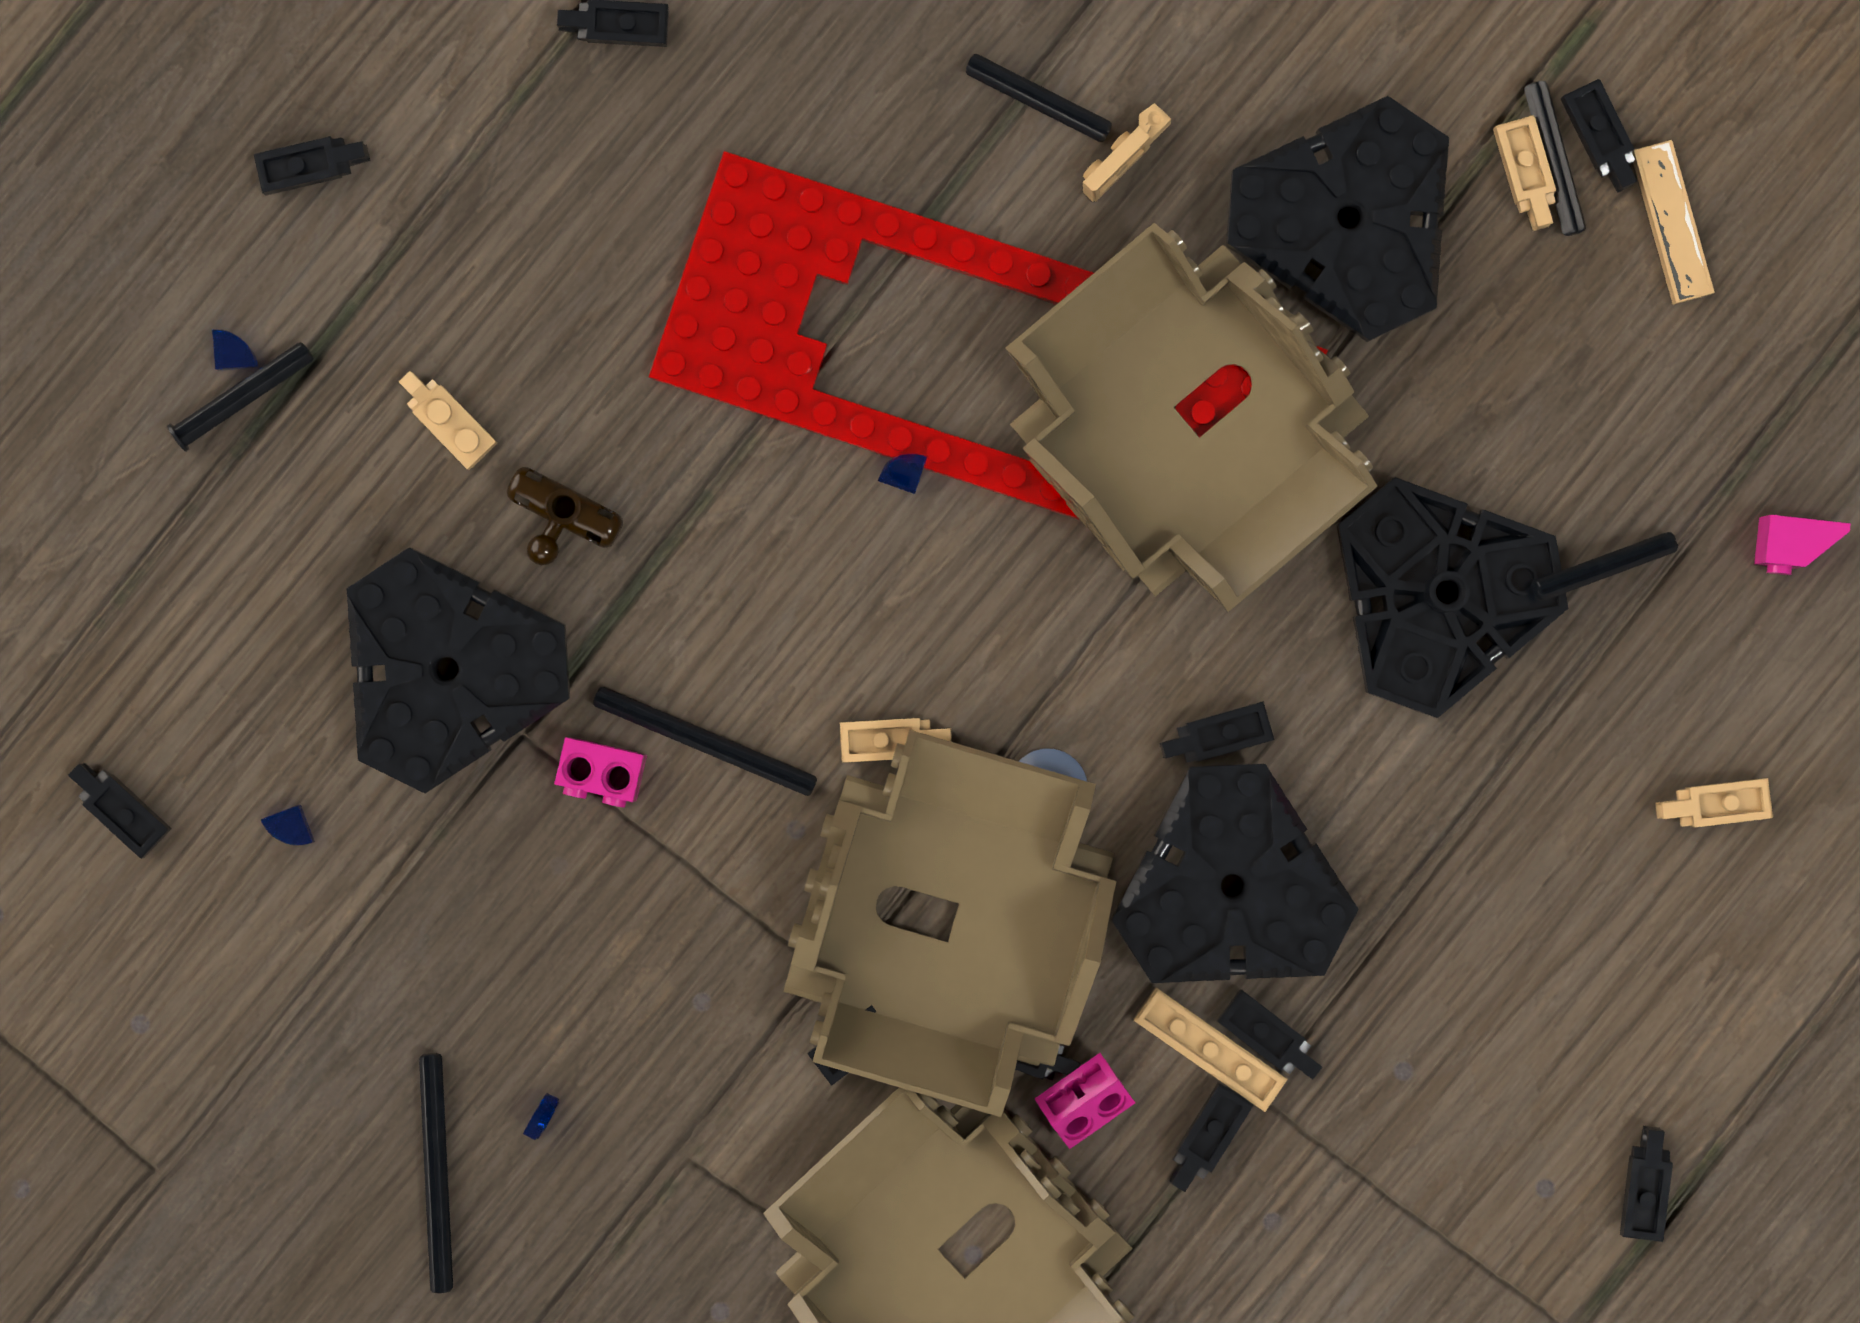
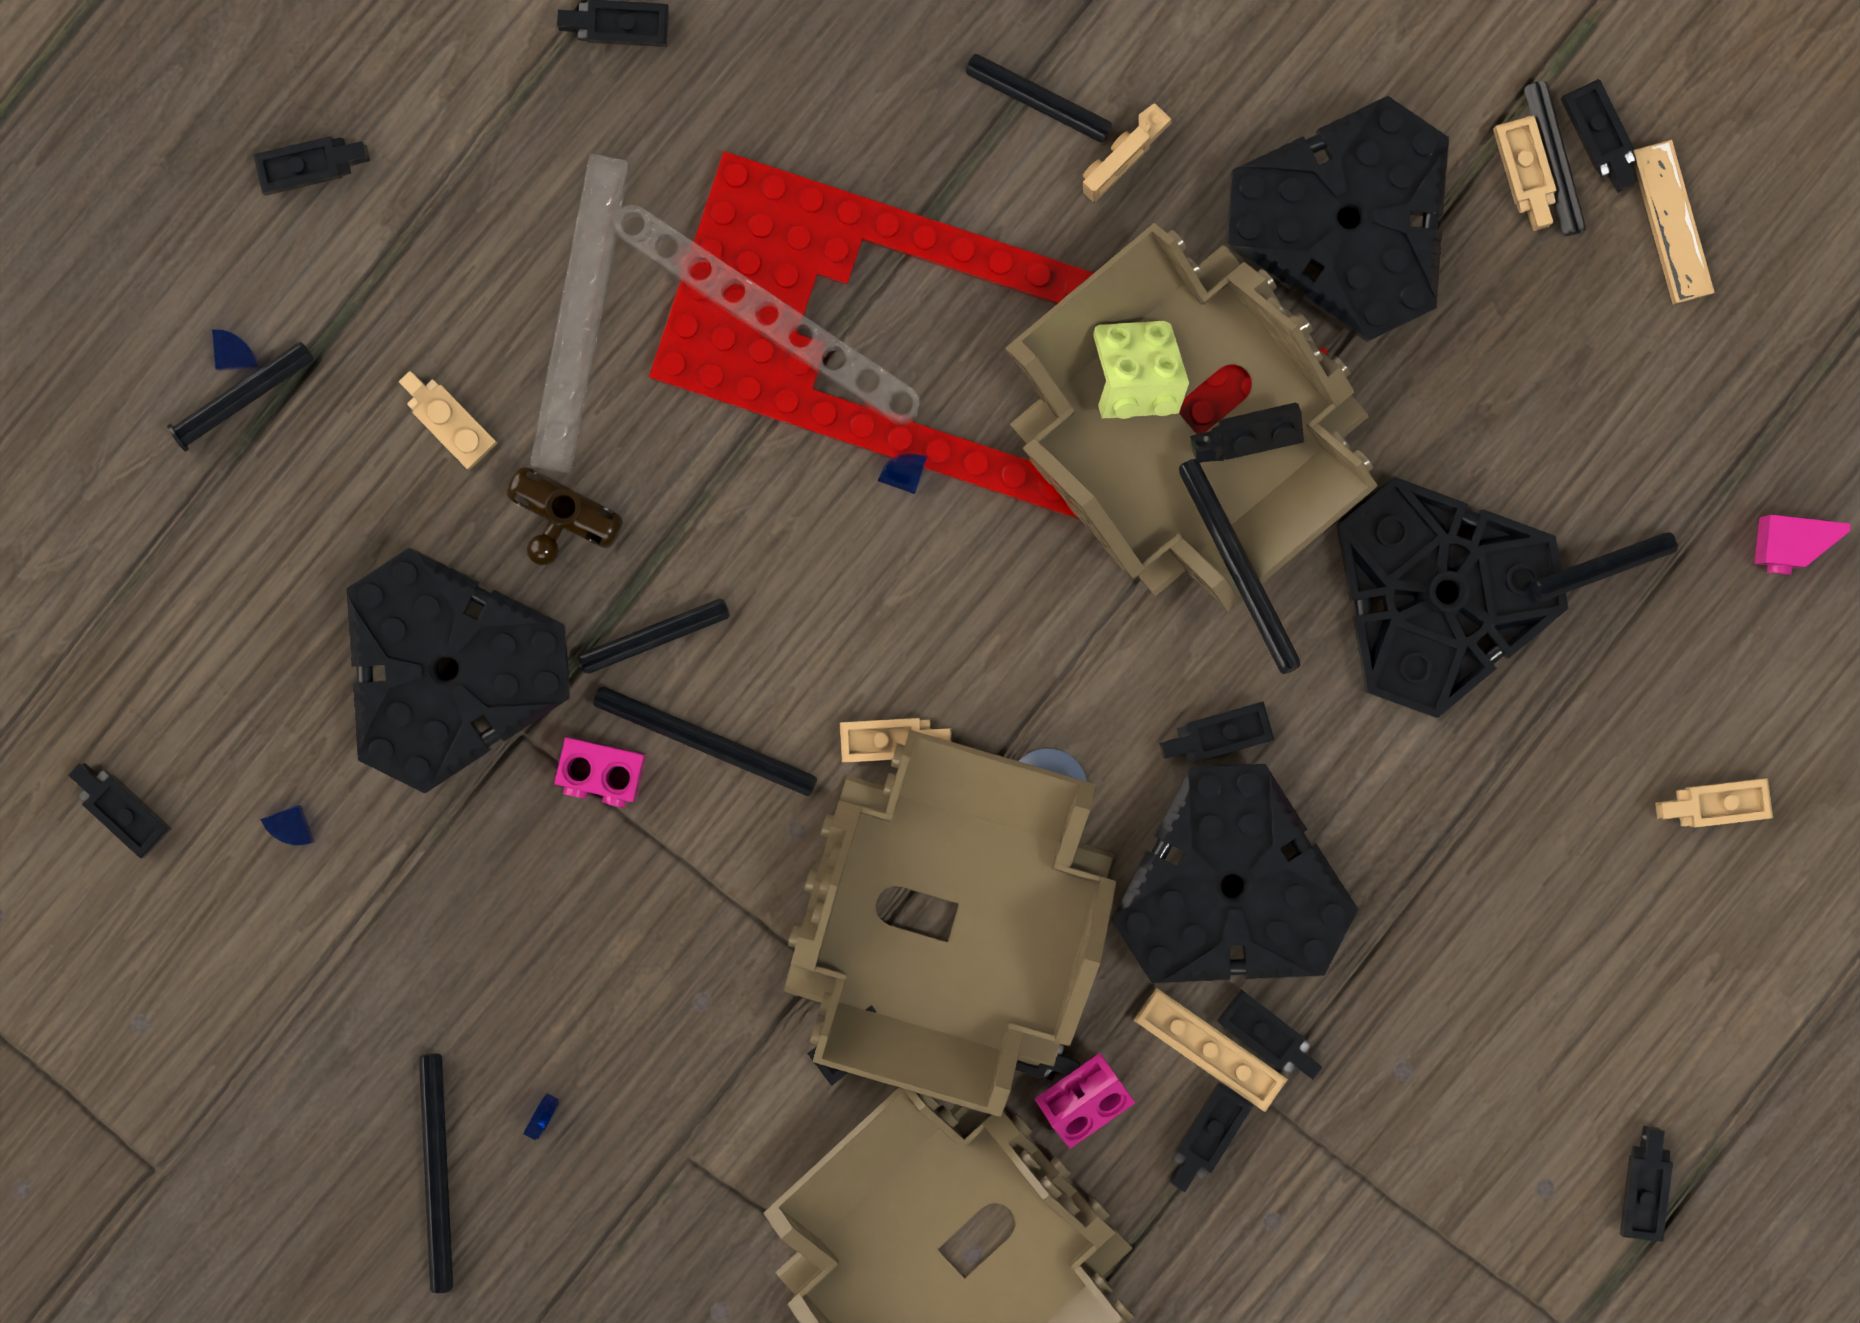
none -> clear plate [530,154,630,474]
none -> black axle [578,598,730,674]
none -> clear beam [614,205,919,425]
none -> yellowish green bracket [1093,321,1189,419]
none -> black axle [1179,459,1300,674]
none -> black hinge [1190,402,1304,463]

